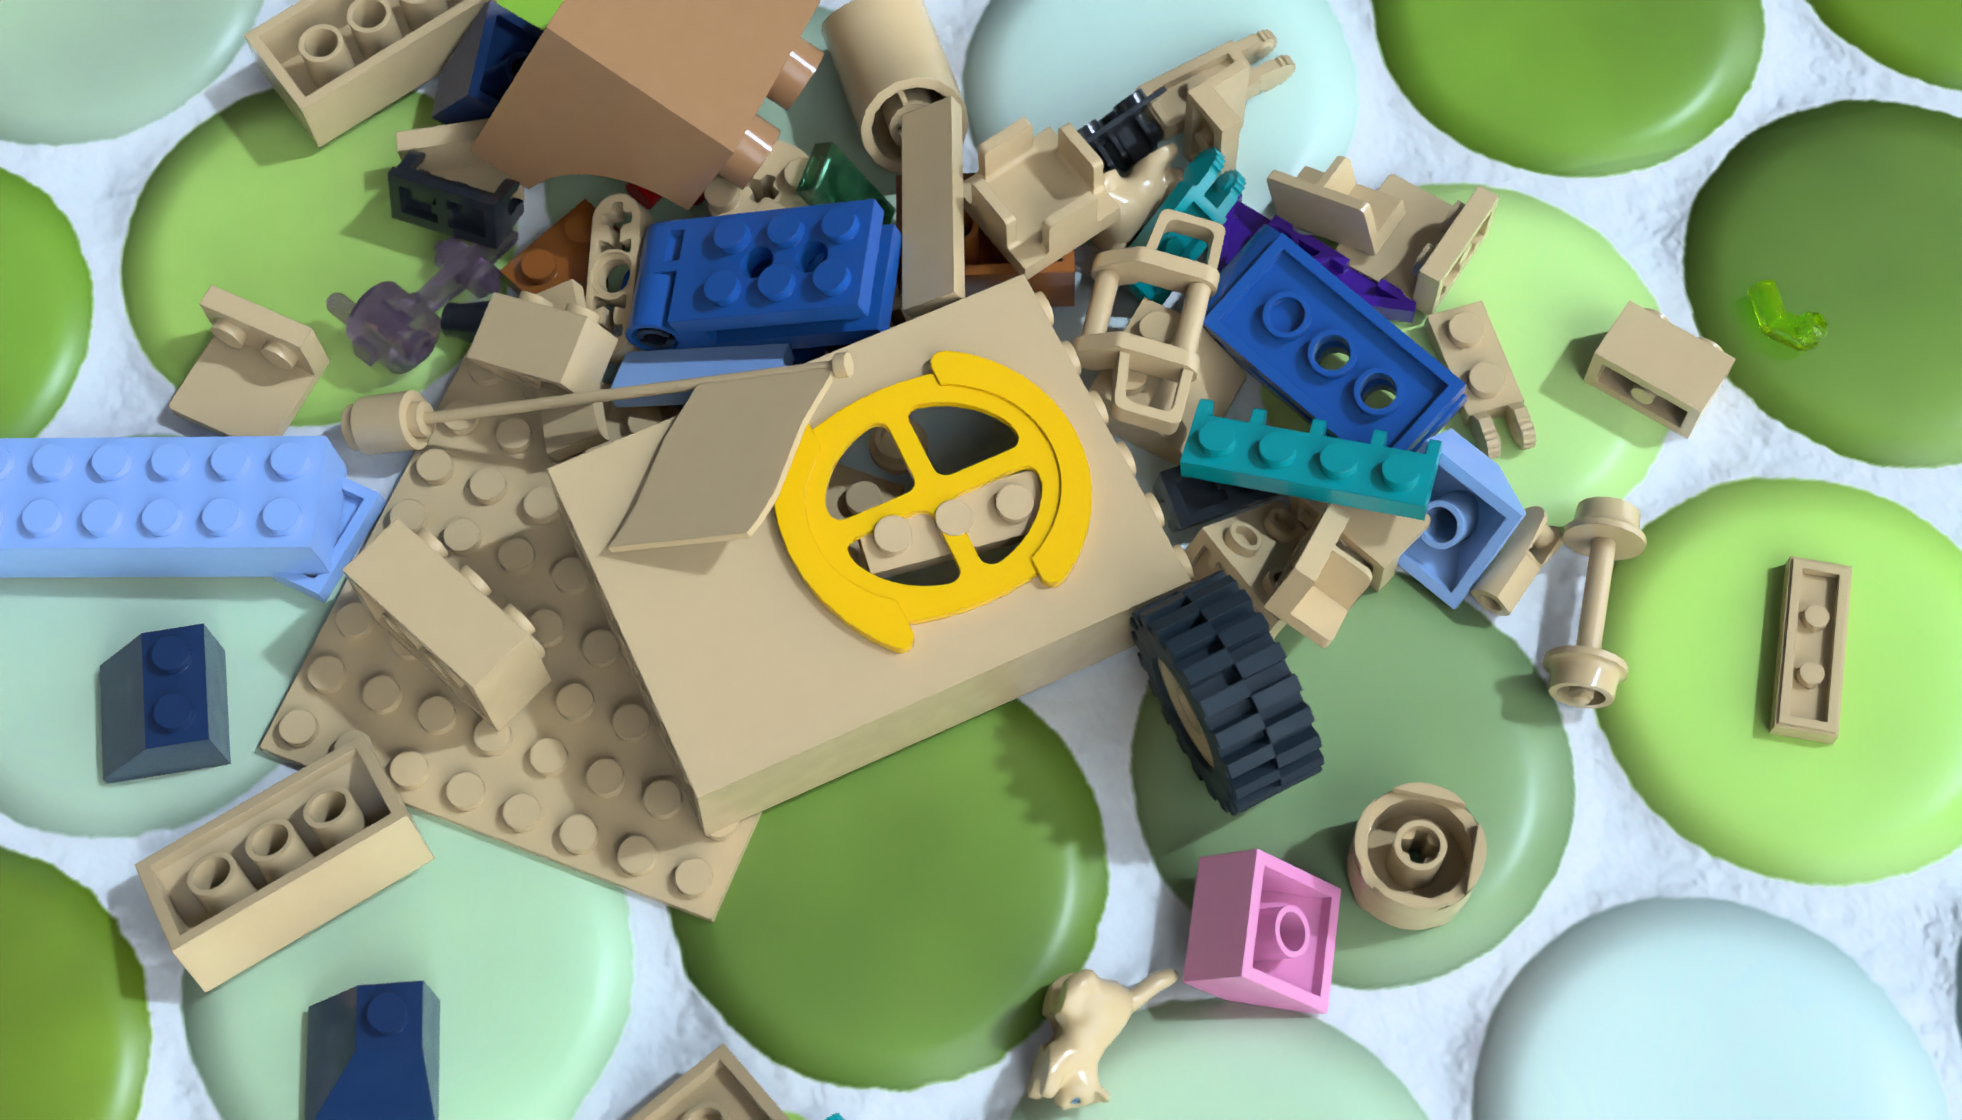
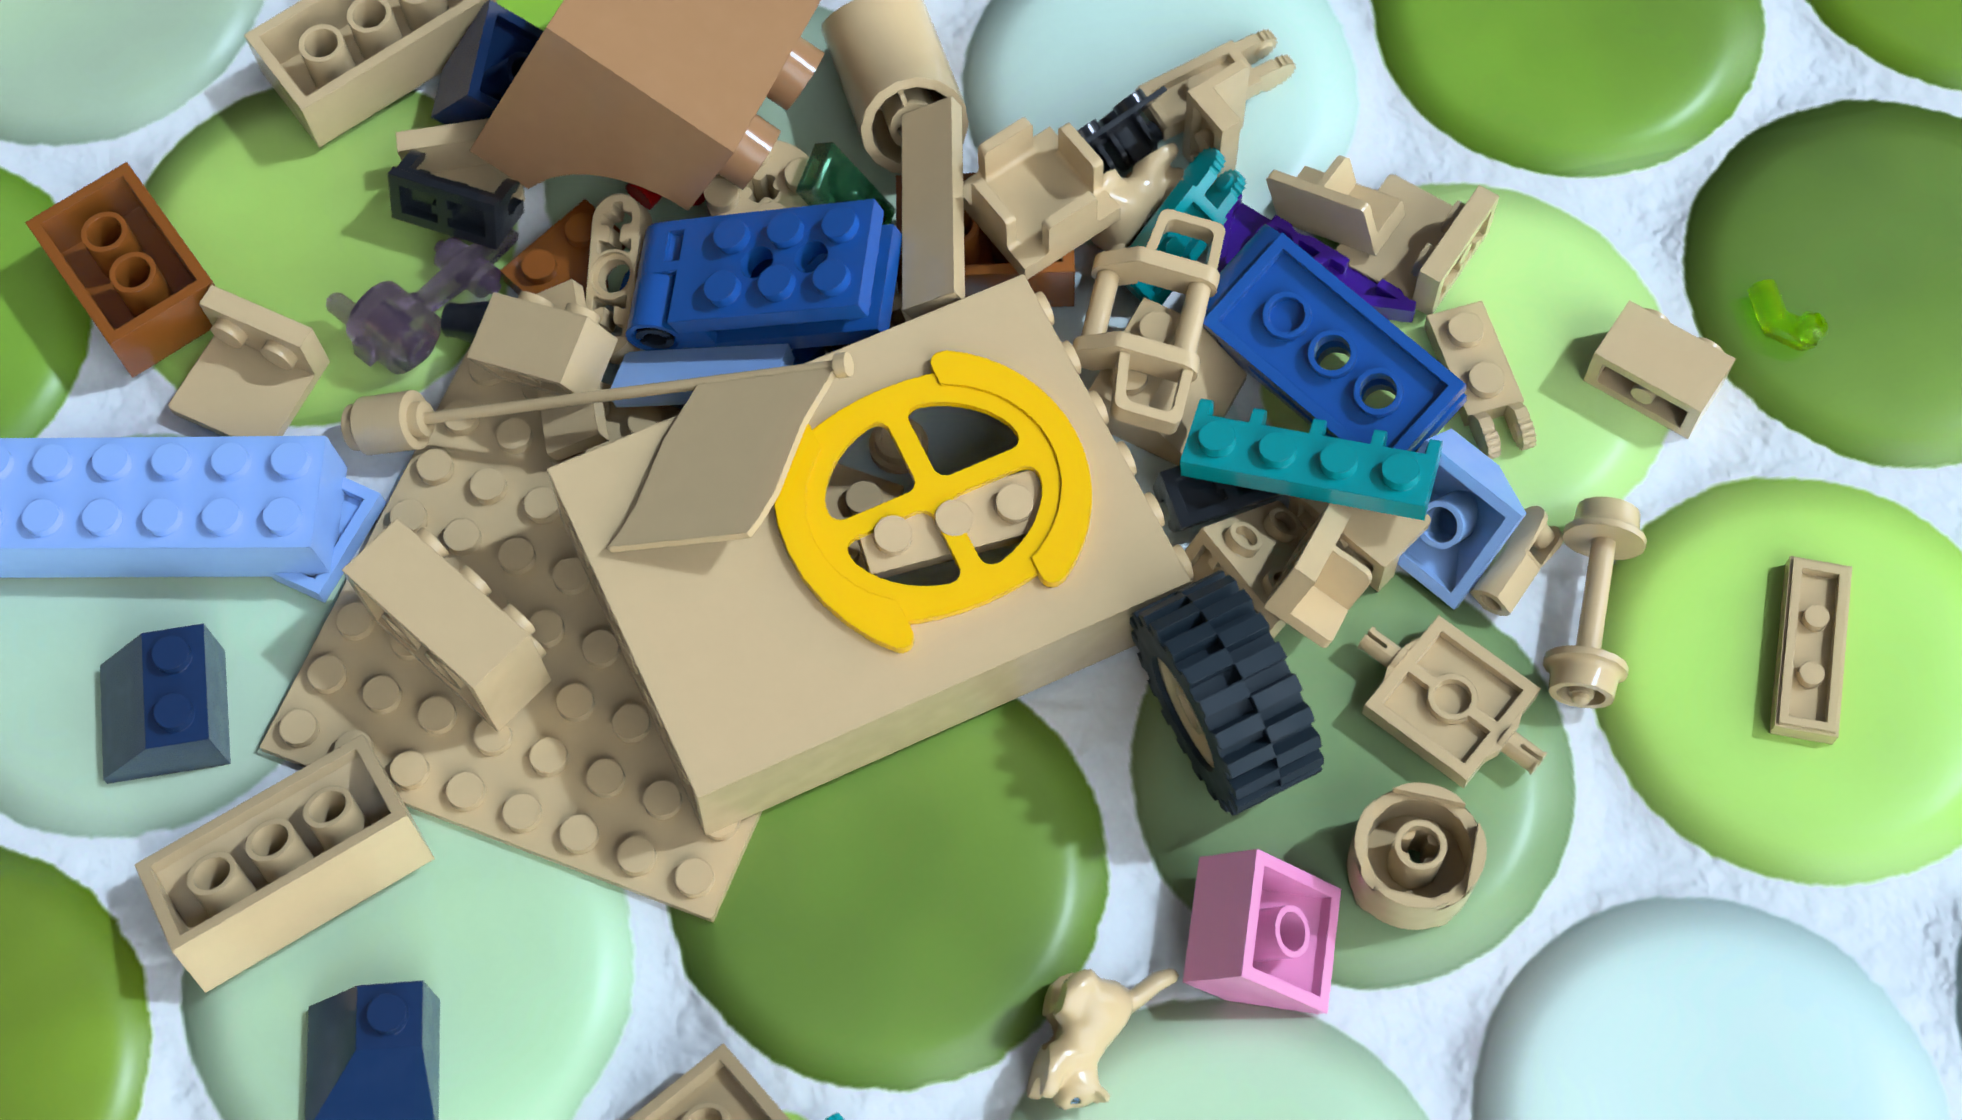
none -> dark orange brick [25,162,215,378]
none -> tan plate [1358,615,1547,789]

